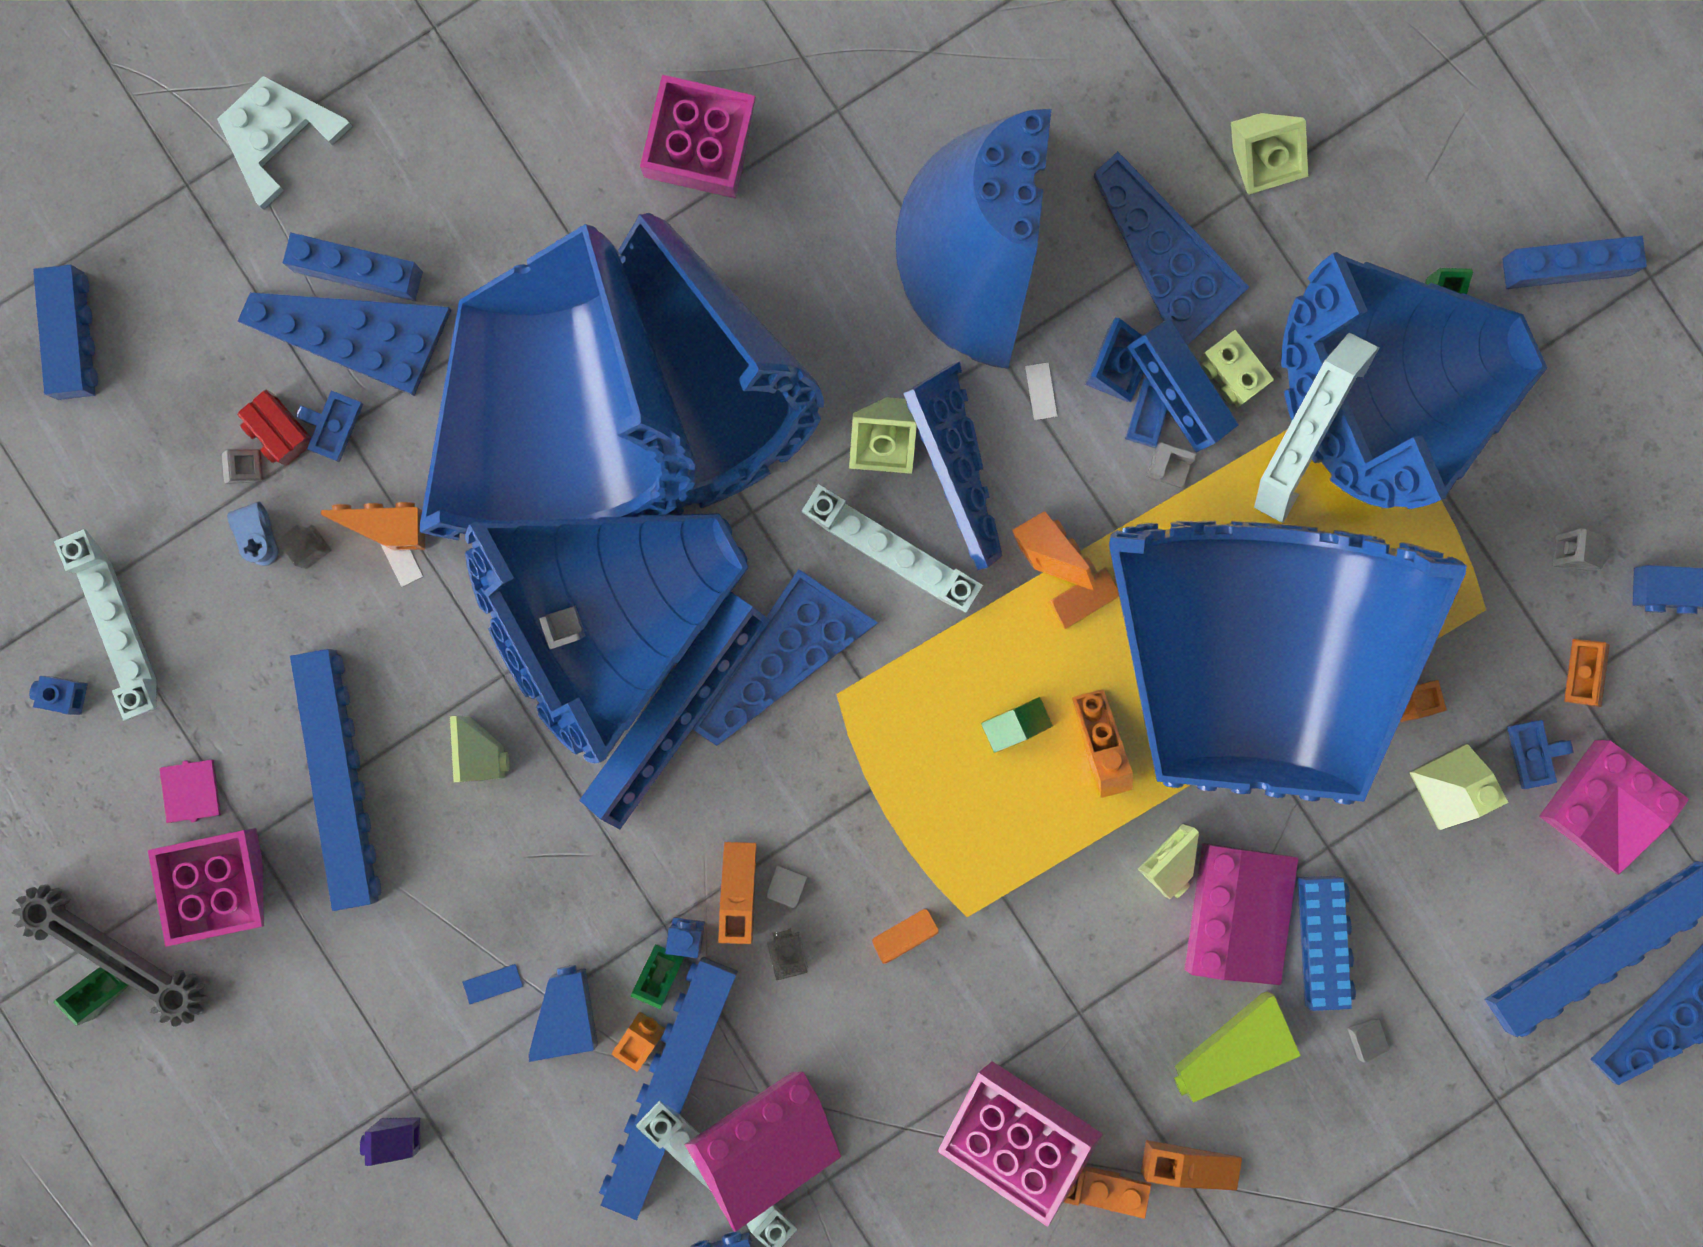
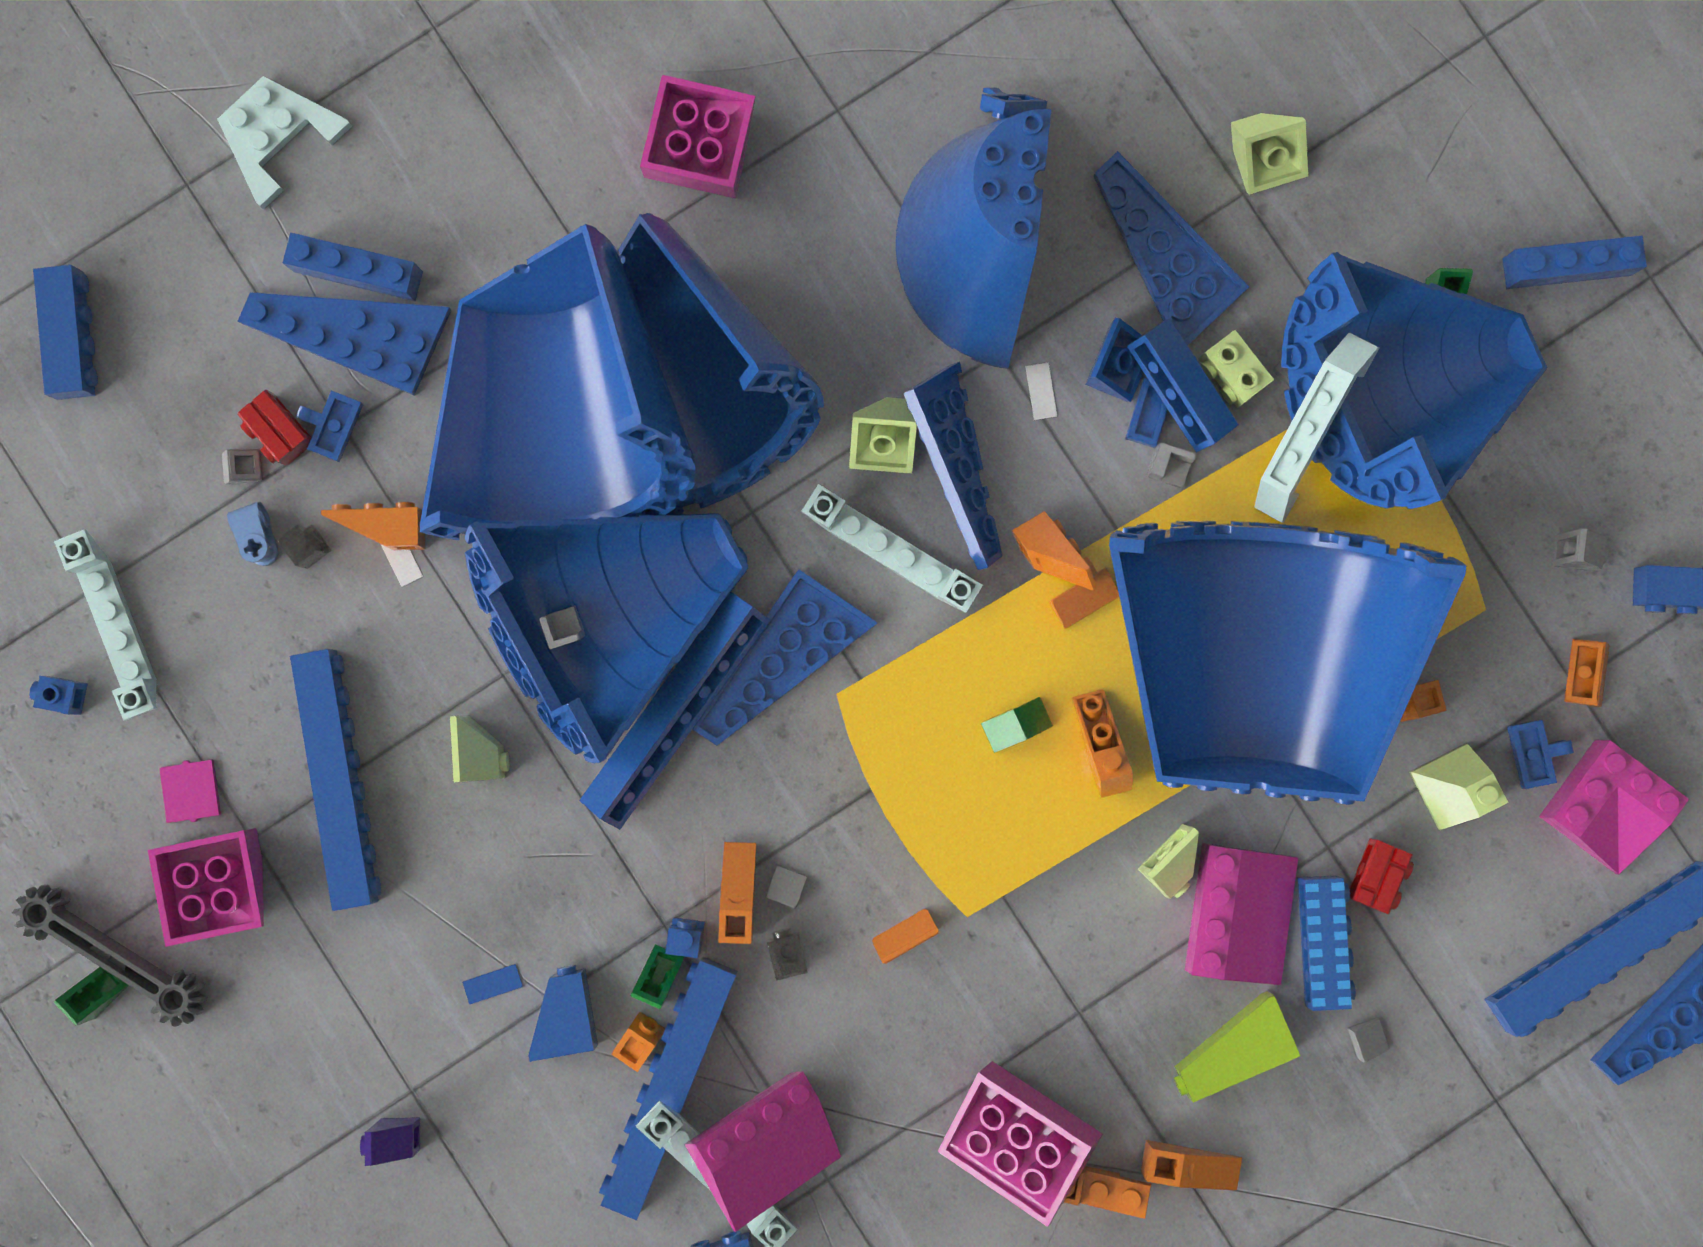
none -> blue plate [980,88,1048,119]
none -> red brick [1349,838,1414,915]

